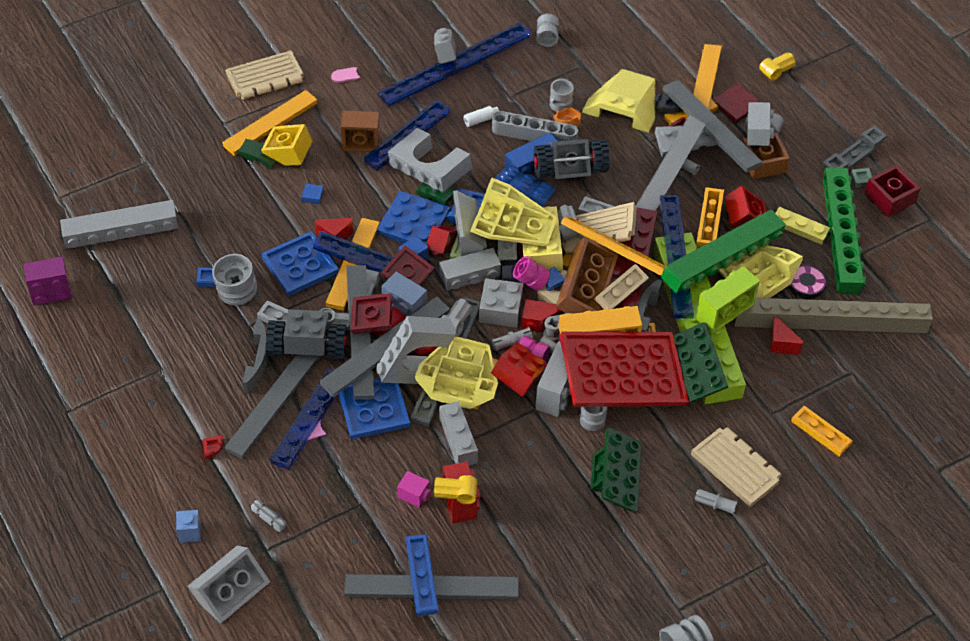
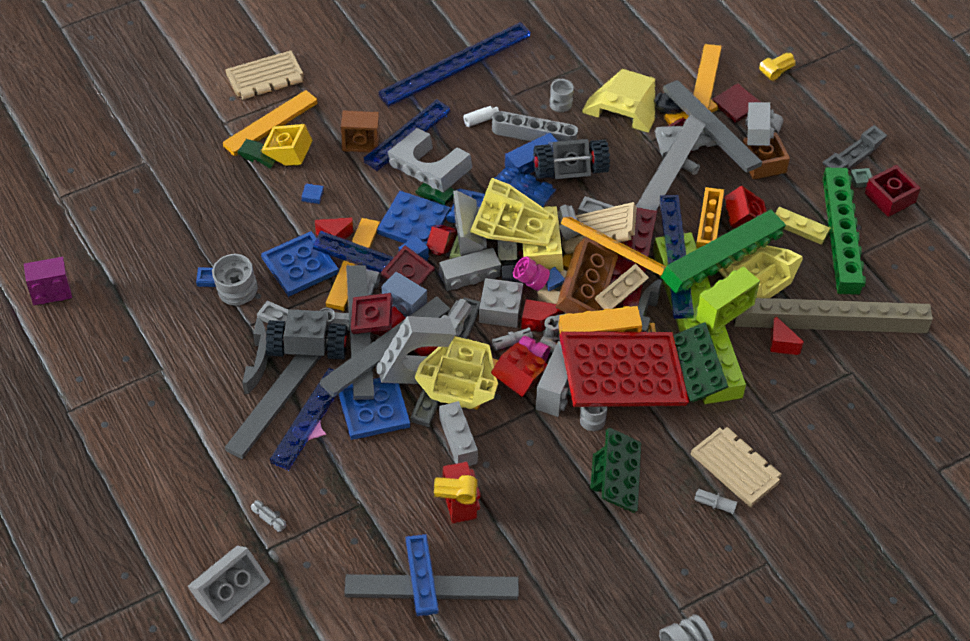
light grey brick [60,200,178,249] -> none
medium blue brick [176,510,201,543] -> none
red tile [202,435,223,459] -> none
bright pink piece [331,67,360,83] -> none
dark pink brick [397,471,431,508] -> none
light grey brick [434,28,456,63] -> none
light grey wheel [536,14,559,47] -> none
orange hair [554,108,581,127] -> none
tile [789,265,826,298] -> none
light orange tile [791,406,853,457] -> none

